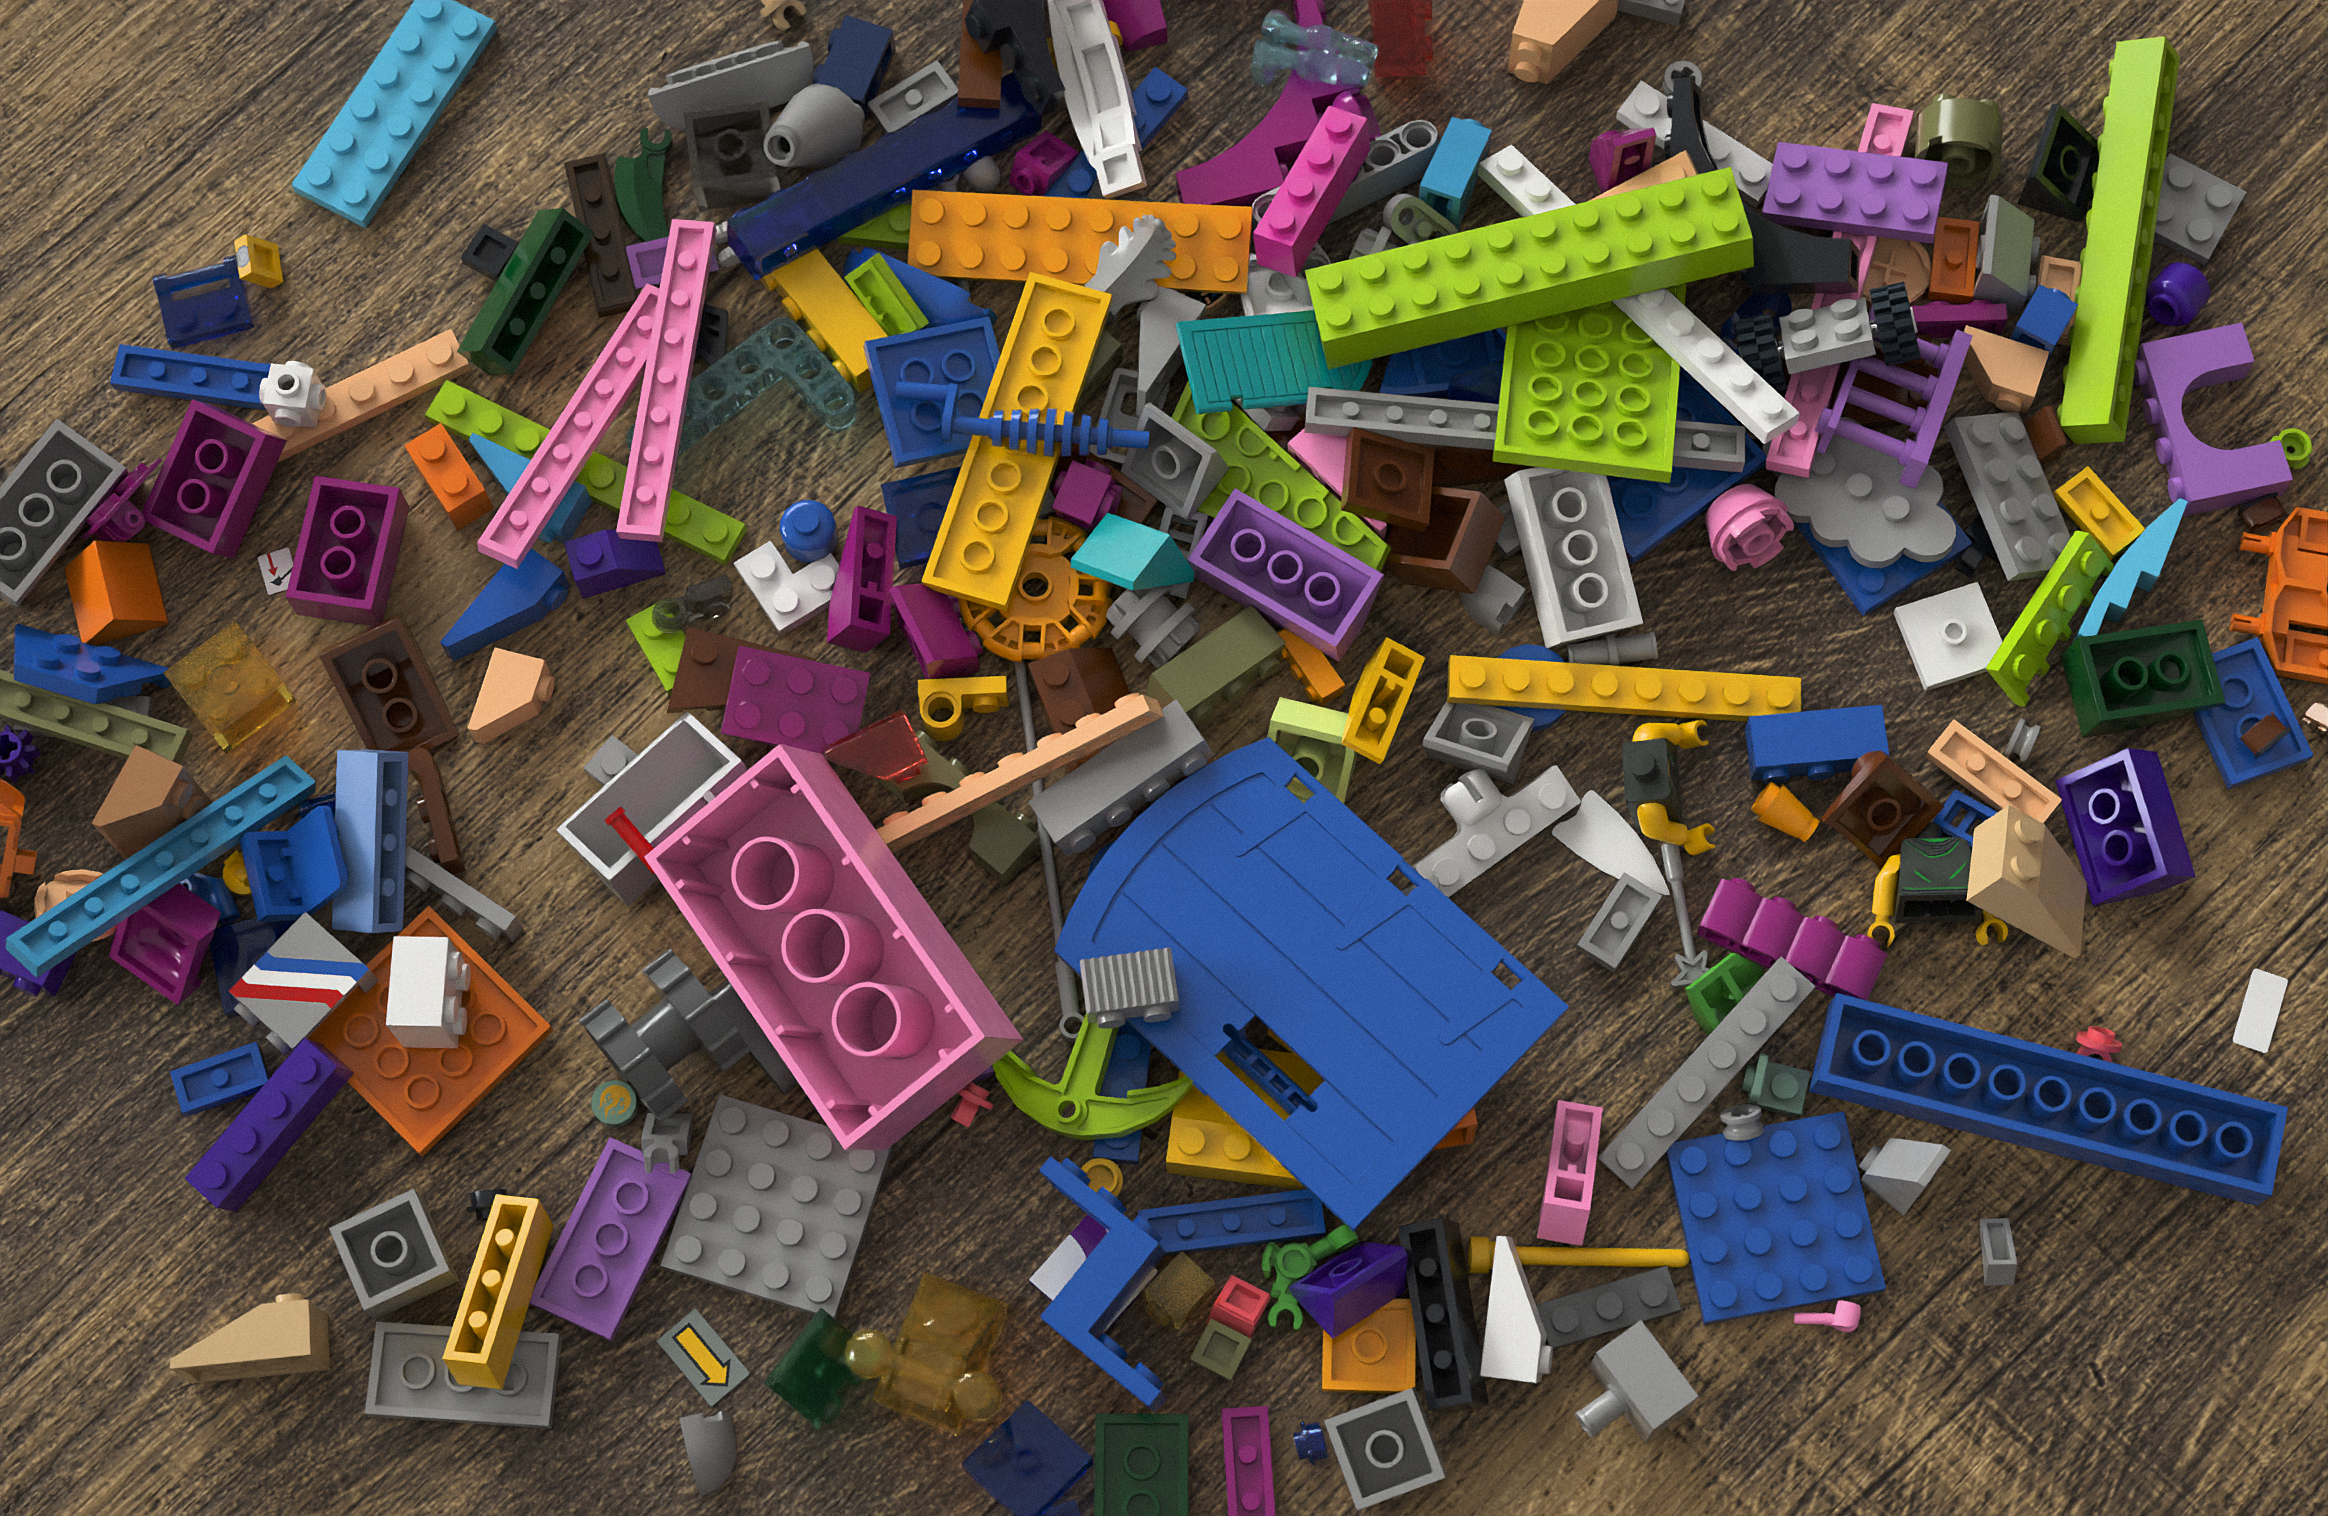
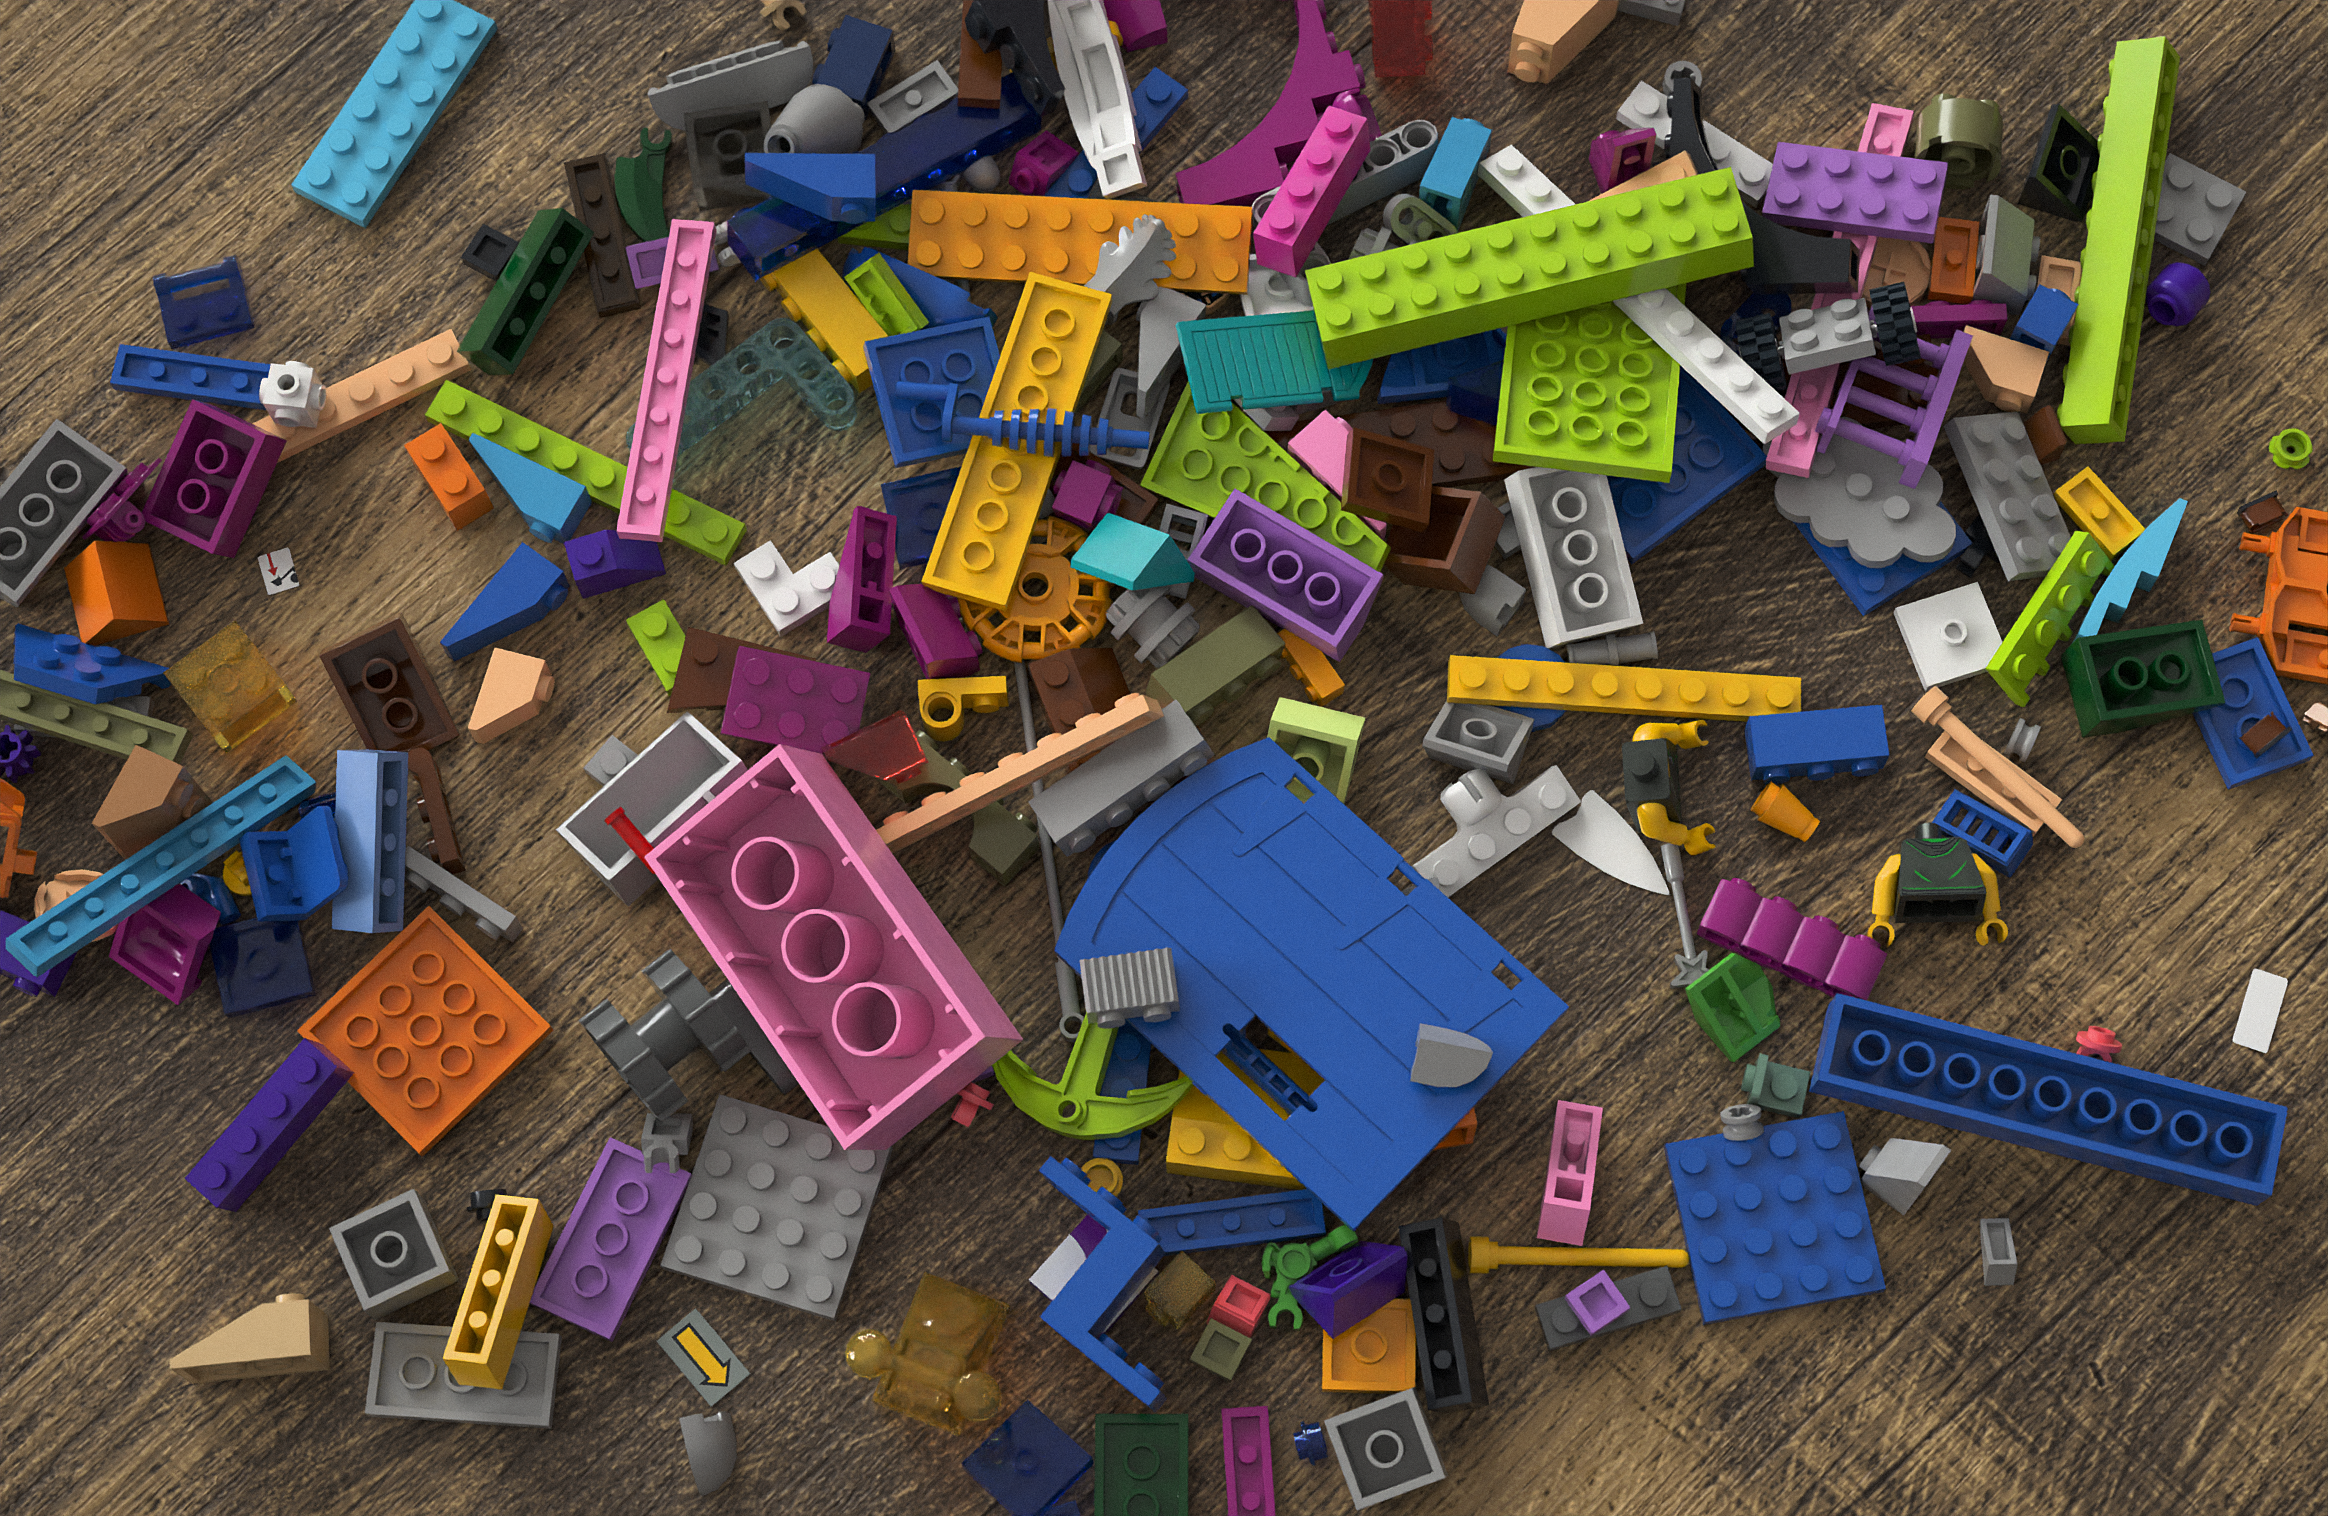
blue plate [170,1042,270,1117] -> none
panel [229,912,379,1056] -> none
yellow plate [235,234,283,289] -> none
magenta brick [285,476,409,626] -> none
white brick [386,936,471,1048] -> none
bright pink plate [477,283,659,569] -> none
sand green tile [591,1080,639,1128] -> none
clear smoke plate [652,574,734,633] -> none
clear green slope [763,1308,873,1430] -> none
blue head [780,500,838,563] -> none
light grey slope [1121,403,1229,520] -> none
clear light blue piece [1252,10,1379,87] -> none
light grey plate [1304,387,1746,473] -> none
yellow slope [1341,637,1425,764] -> none
white slope [1480,1236,1553,1383] -> none
light grey brick [1574,1320,1699,1443] -> none
light grey plate [1576,872,1662,973] -> none
light grey plate [1598,956,1816,1190] -> none
bright pink cone [1705,484,1794,571] -> none
bright pink hand [1794,1301,1861,1333] -> none
reddish brown slope [1821,750,1944,870] -> none
tan slope [1967,805,2087,959] -> none
dark purple slope [2055,748,2196,906] -> none
medium lavender arch [2133,322,2293,517] -> none
none -> blue slope [745,153,876,224]
none -> light grey brick [1410,1023,1493,1087]
none -> medium lavender plate [1564,1270,1631,1337]
none -> light nougat piece [1911,686,2085,848]

